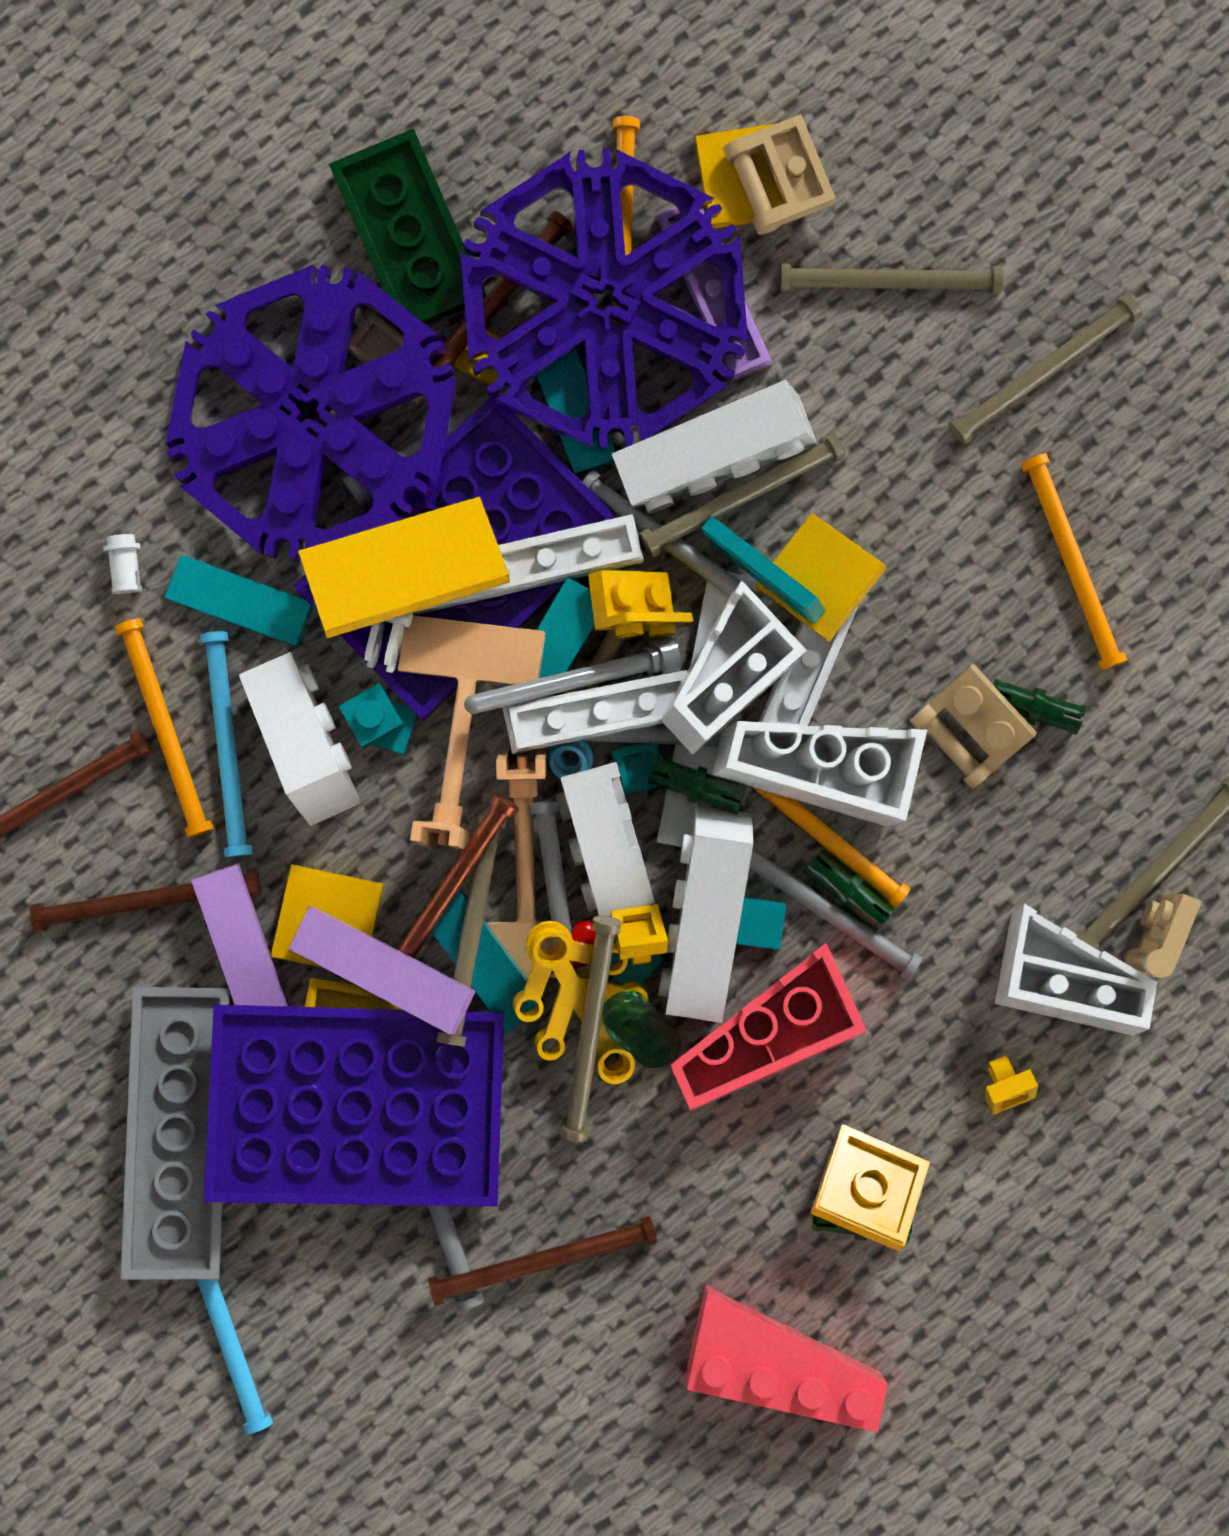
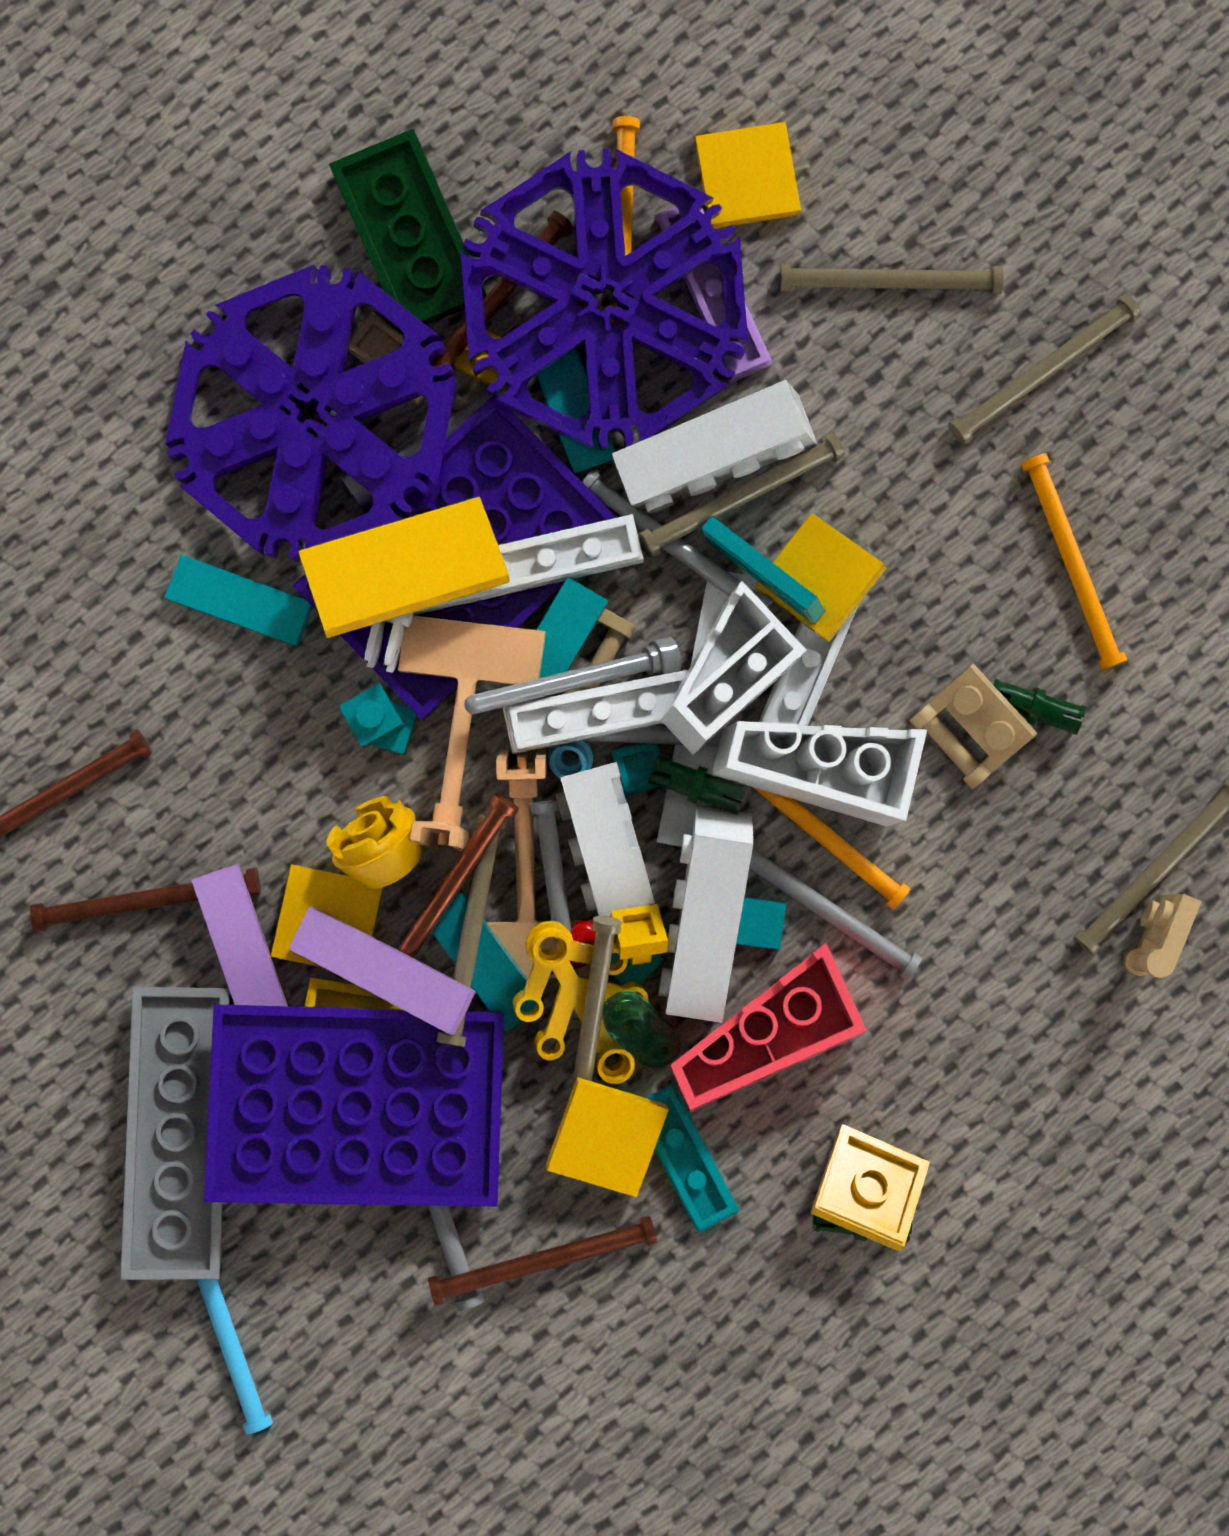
white pin [103,534,142,594] -> none
light orange bar [114,618,214,839] -> none
medium azure bar [200,631,253,858] -> none
white wedge [239,652,361,826] -> none
yellow bracket [588,570,693,638] -> none
coral wedge [685,1284,888,1433] -> none
tan plate [723,114,836,235] -> none
dark green pin [803,849,895,933] -> none
yellow tile [984,1055,1038,1116] -> none
white wedge [995,903,1157,1036] -> none
none -> yellow cone [326,796,422,889]
none -> yellow tile [546,1077,669,1197]
none -> teal tile [645,1083,740,1234]

